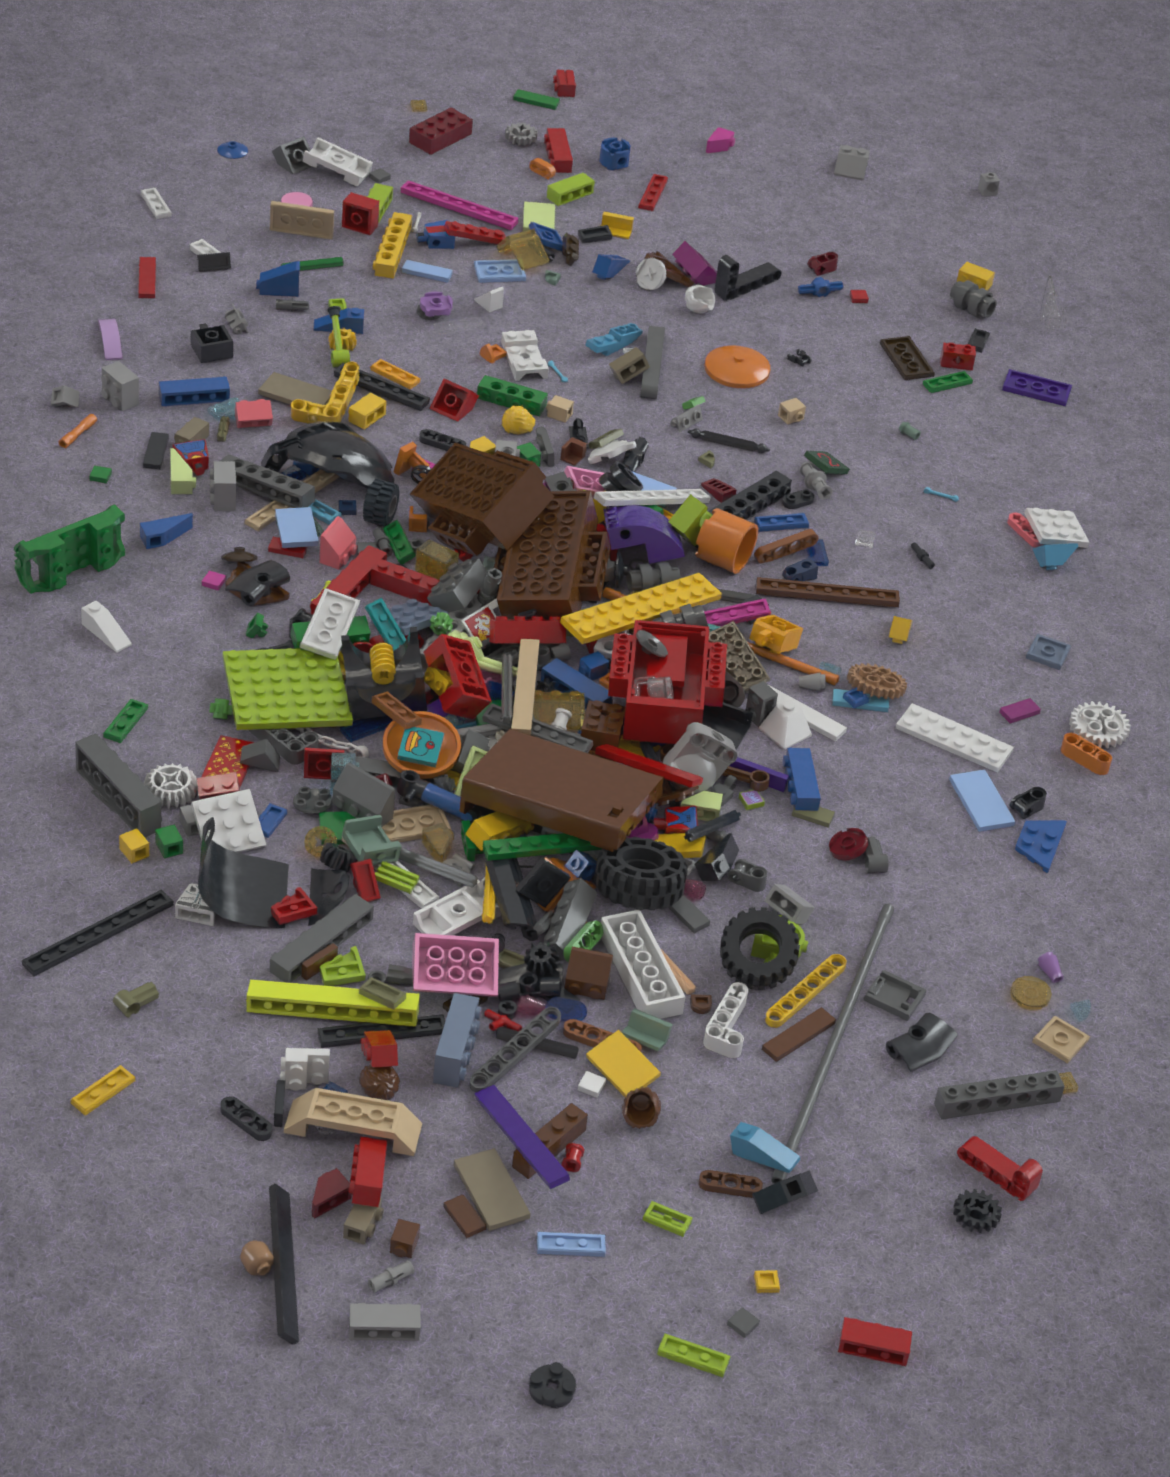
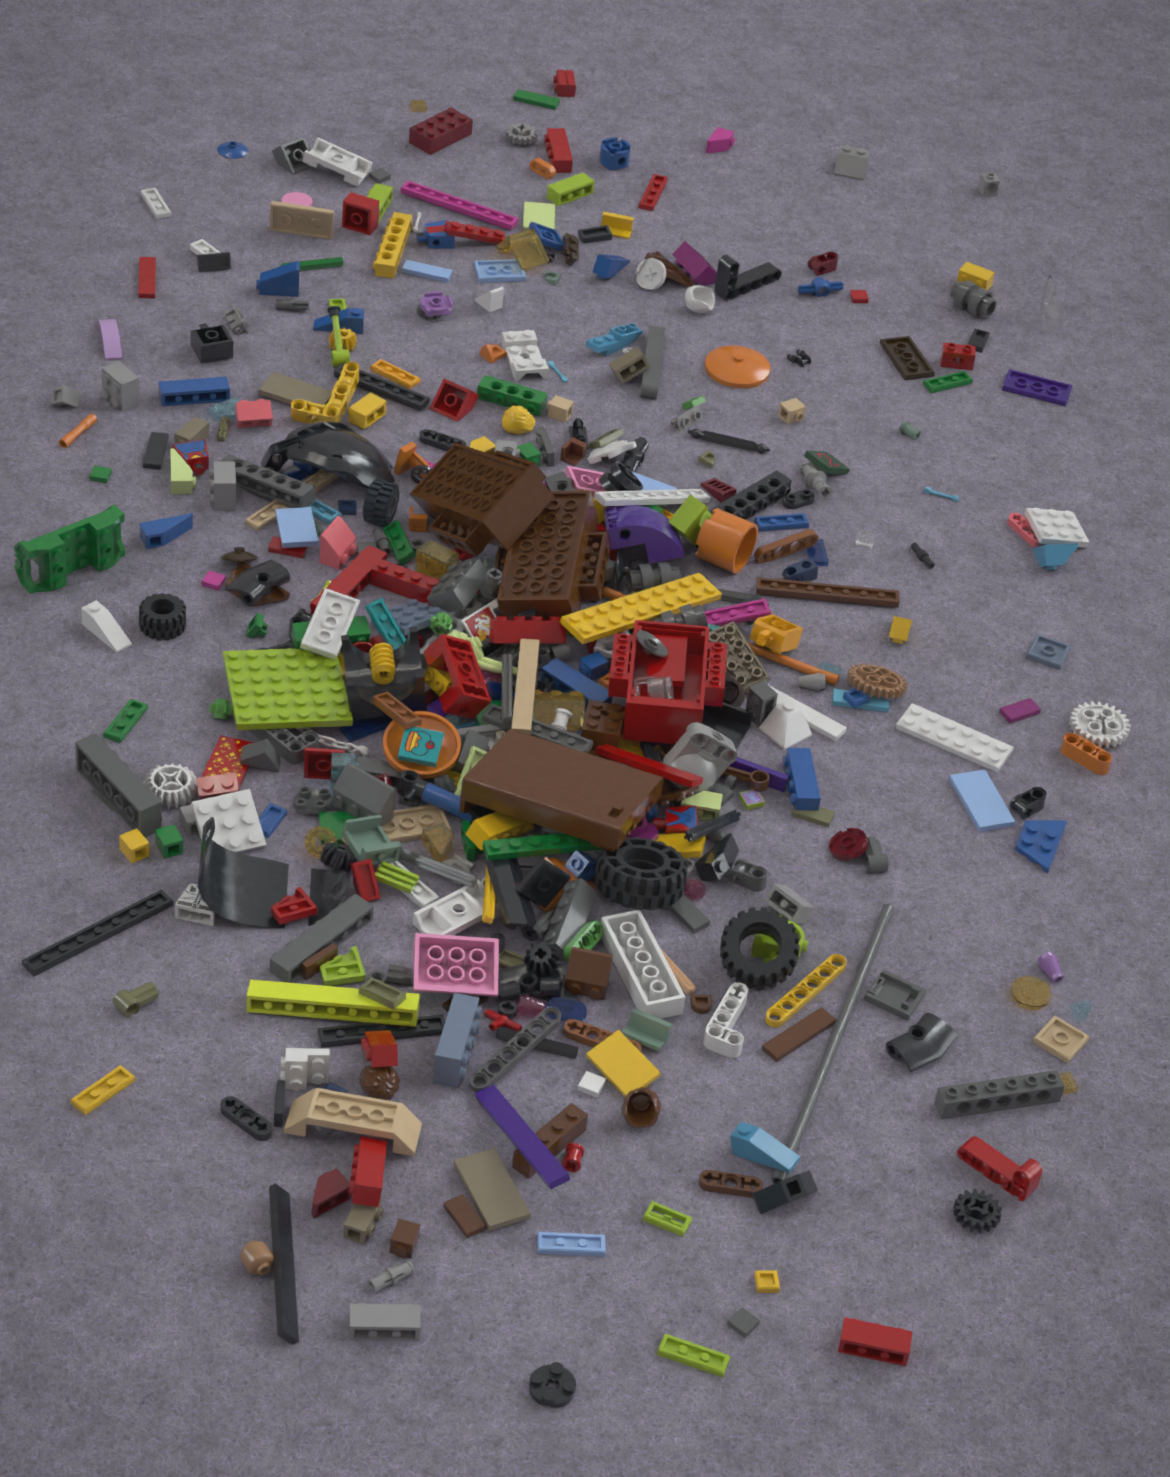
none -> black tyre [139,593,186,640]

